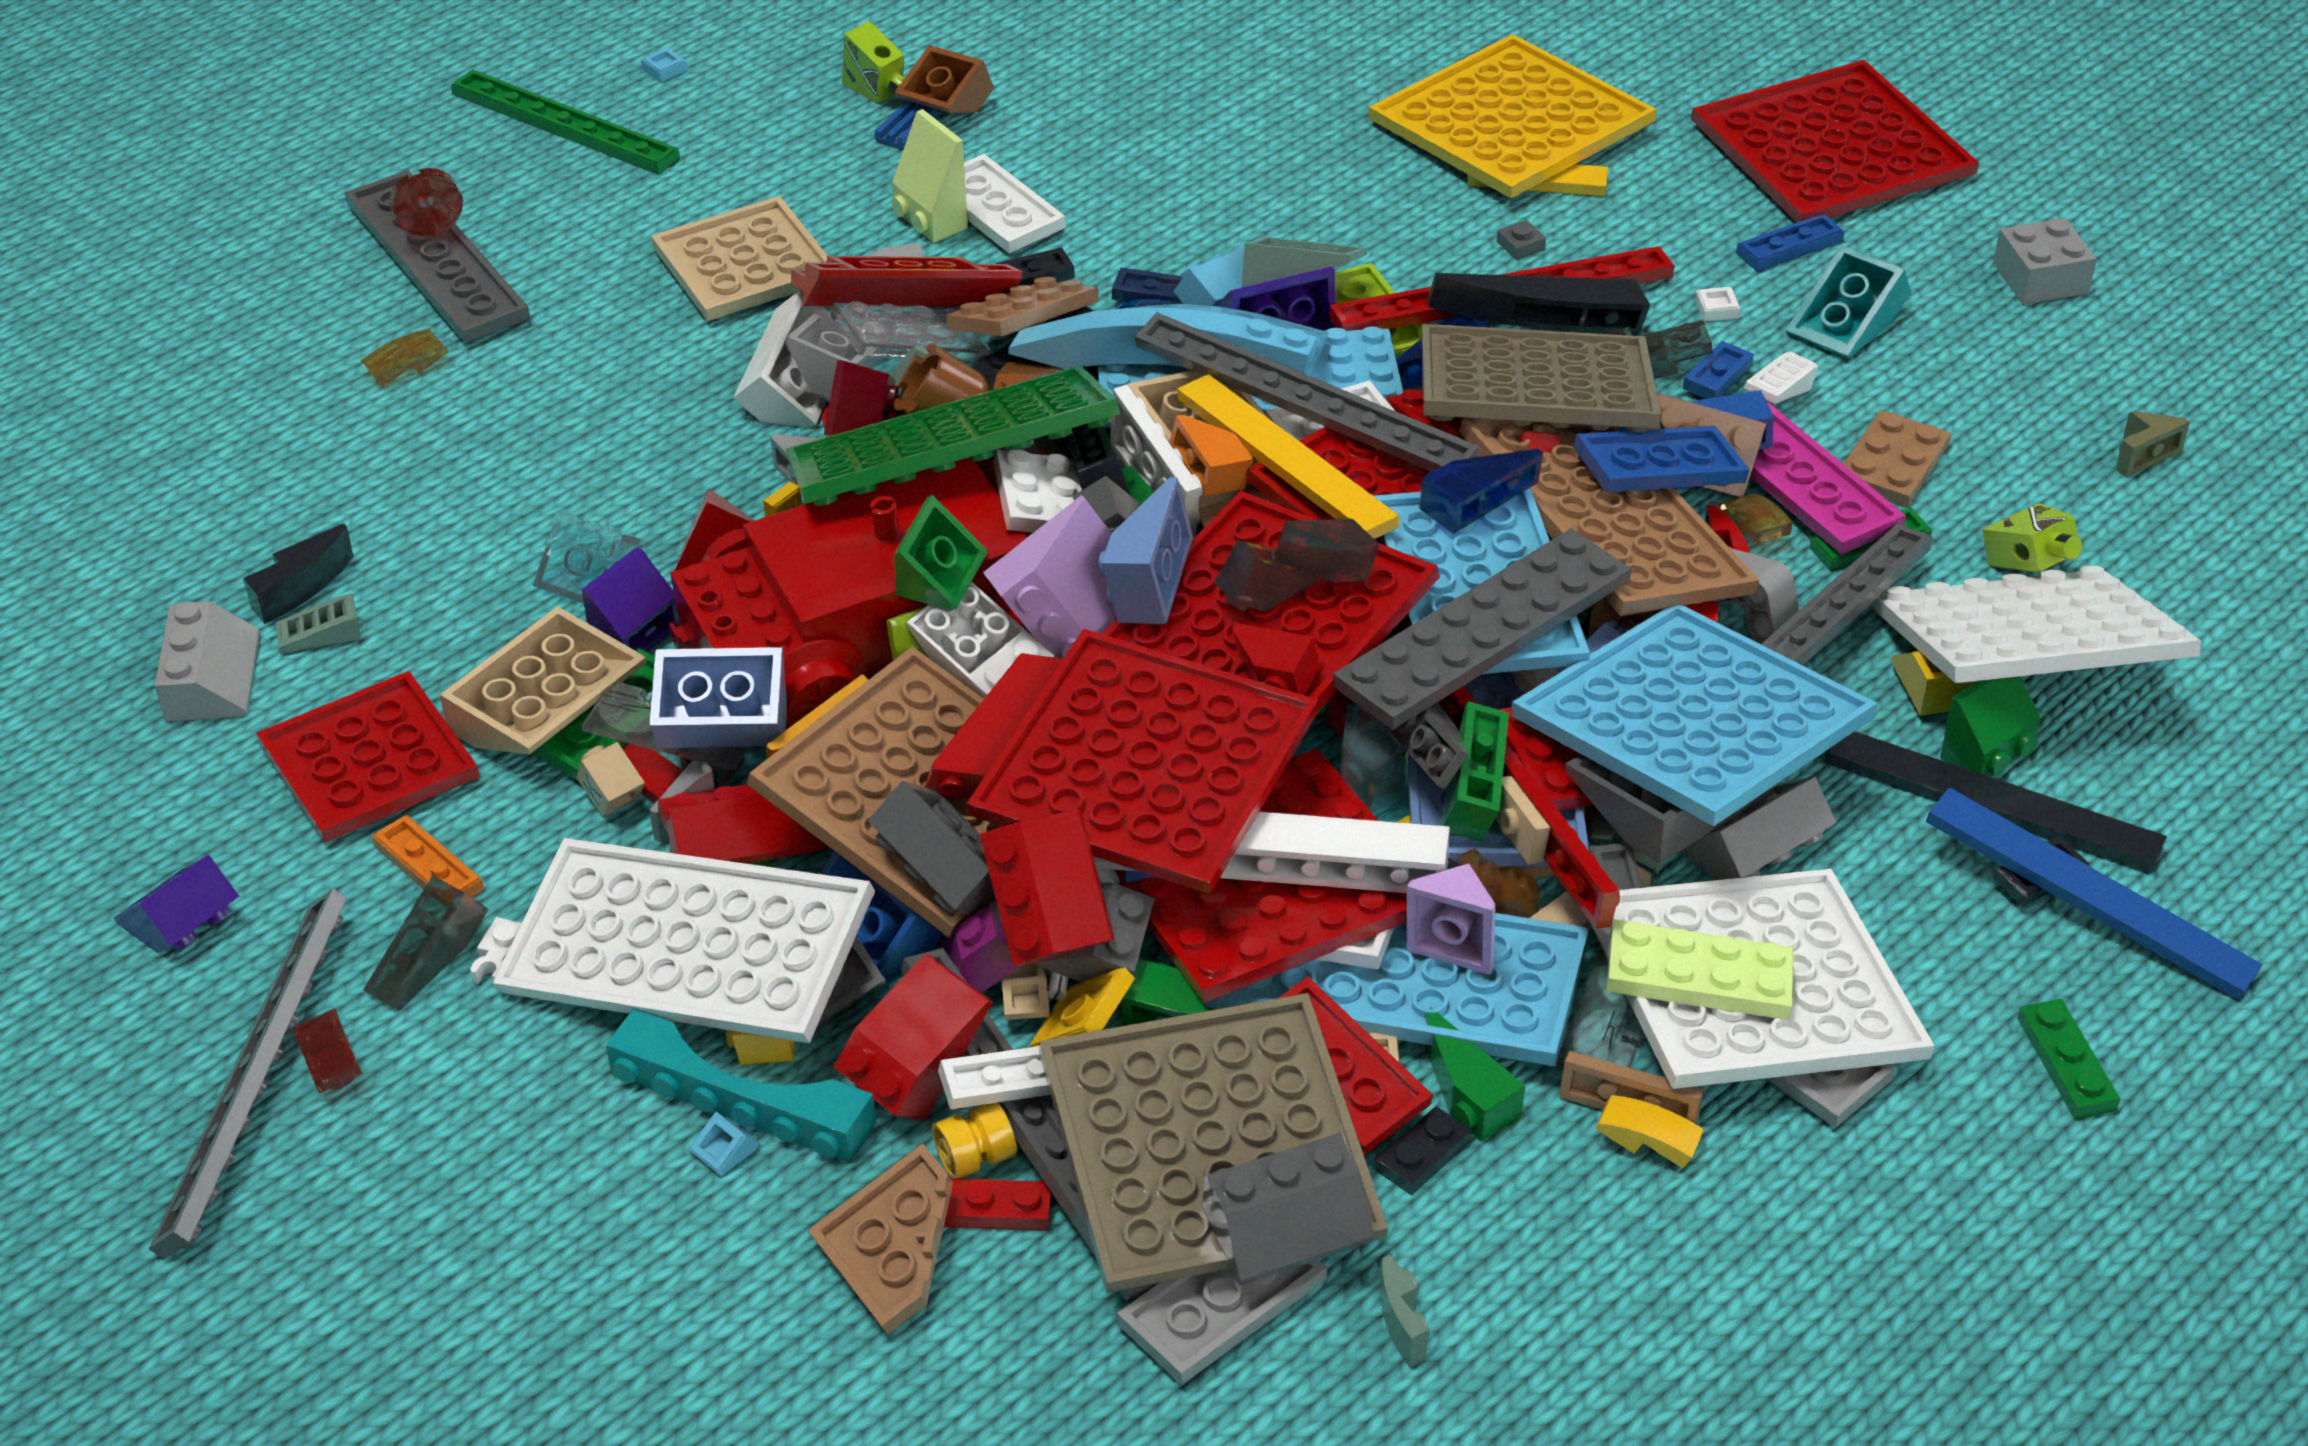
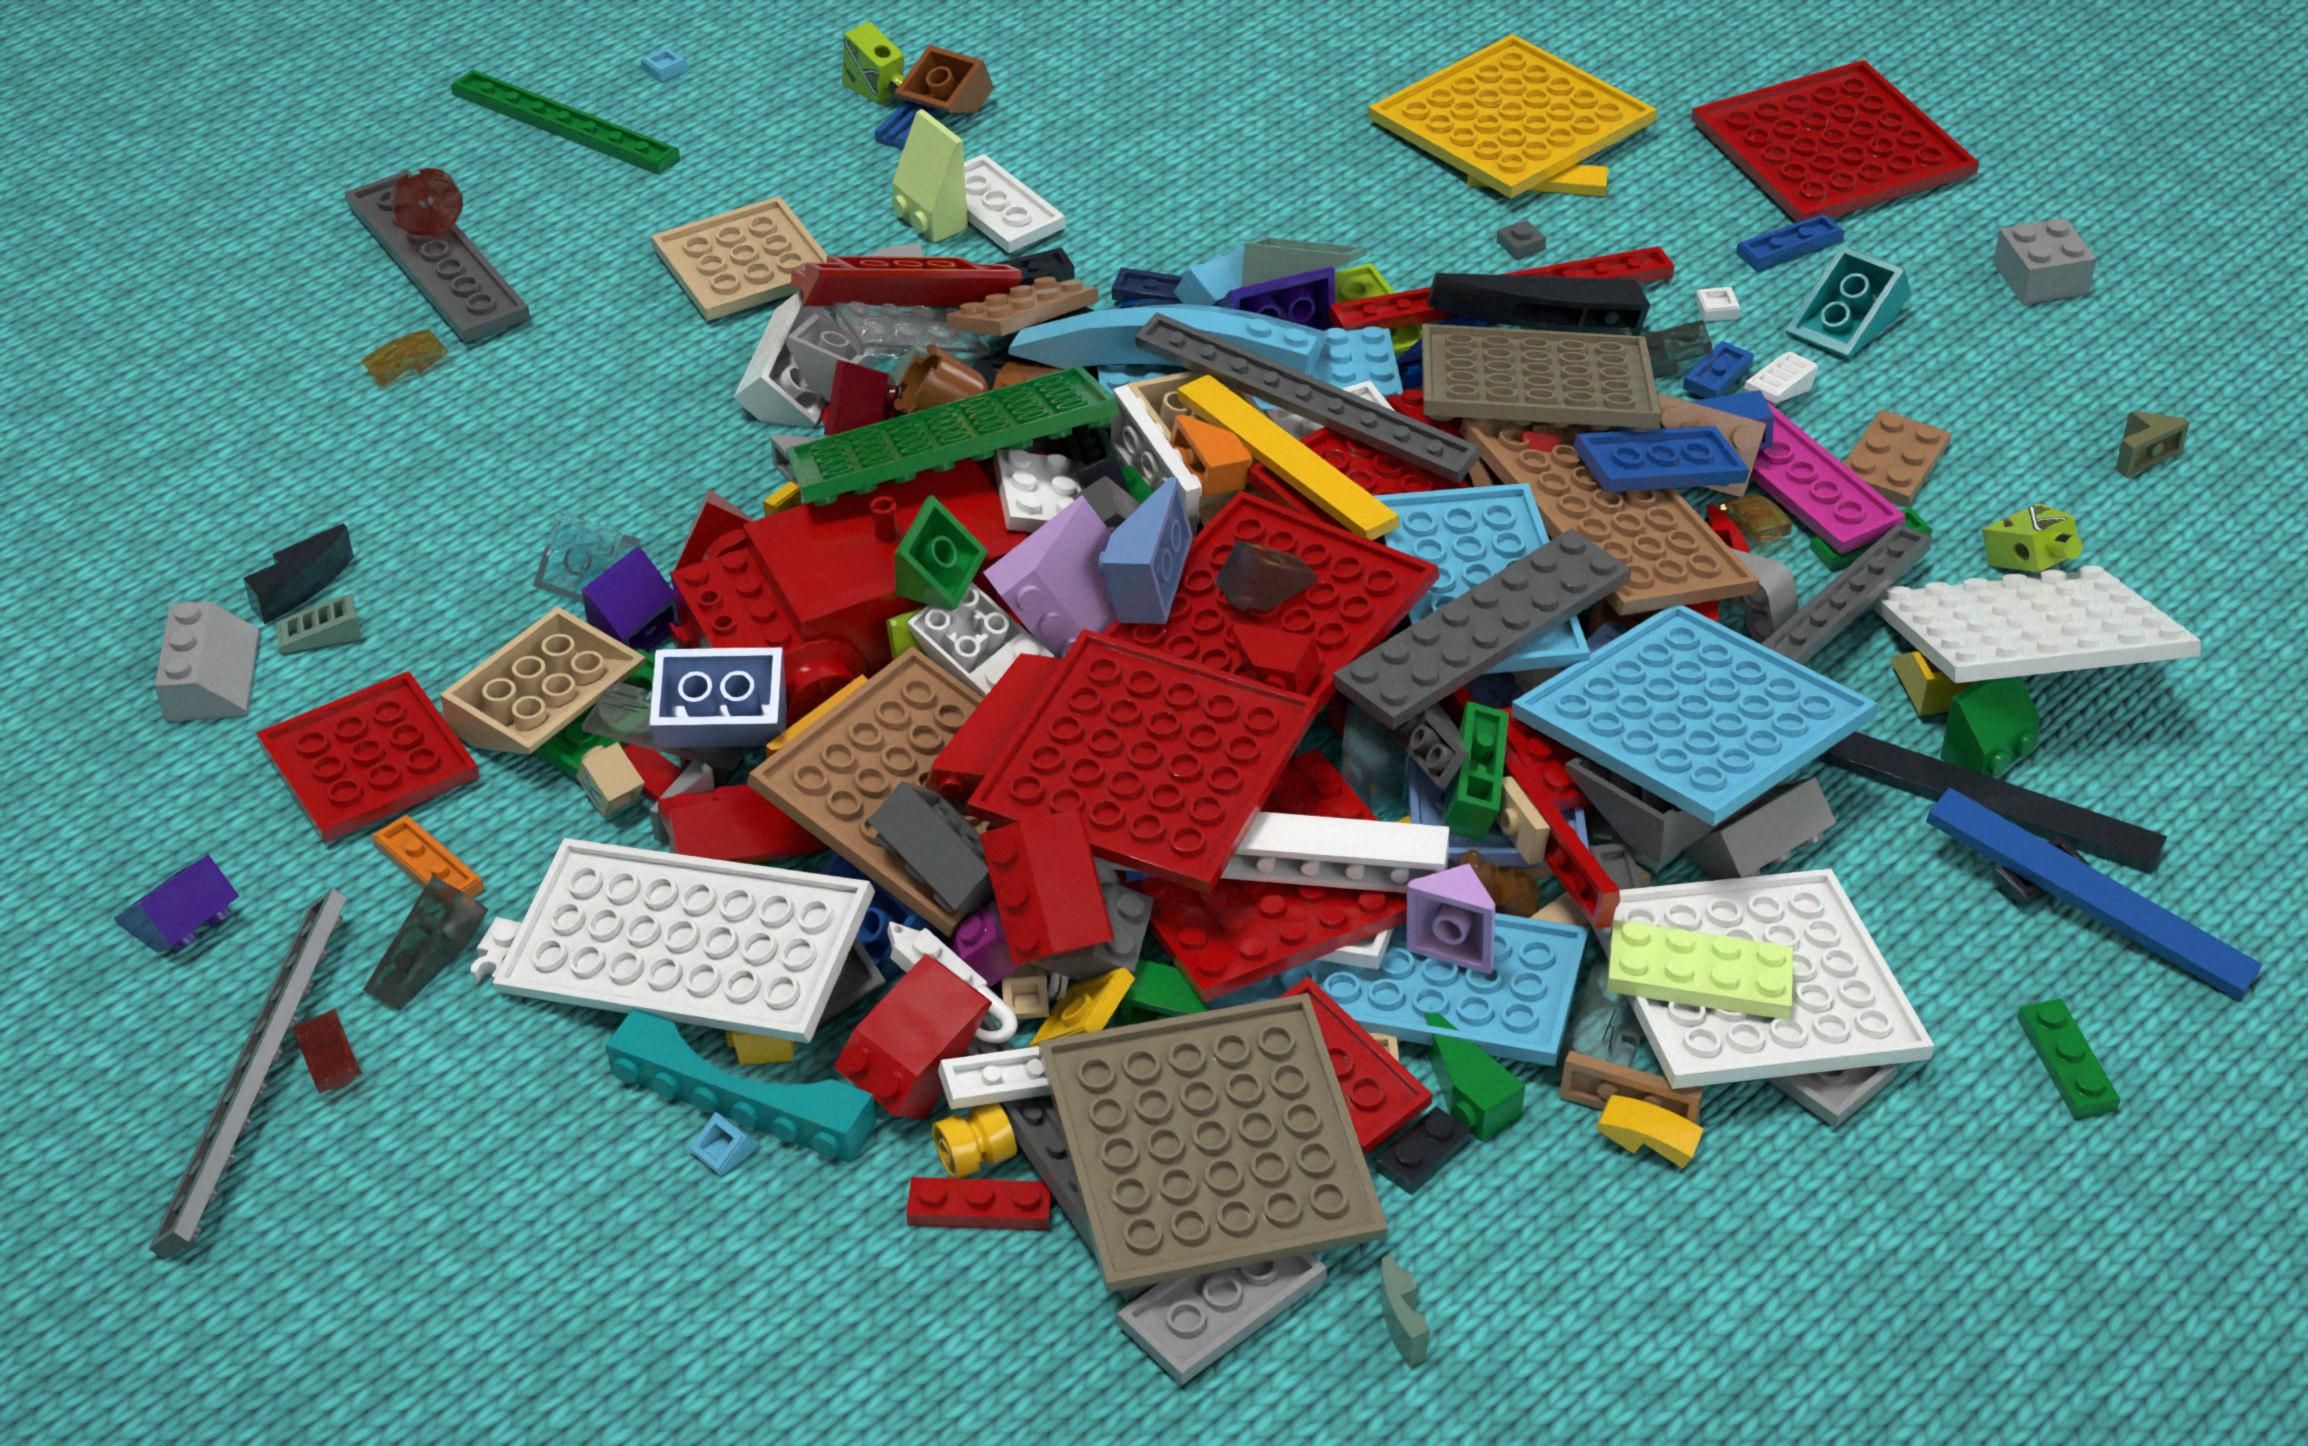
medium nougat plate [808,1143,953,1335] -> none
dark grey slope [1202,1133,1374,1286] -> none
clear smoke slope [1274,519,1380,582] -> none
clear blue slope [1419,448,1543,534] -> none
none -> white plate [887,922,1018,1043]

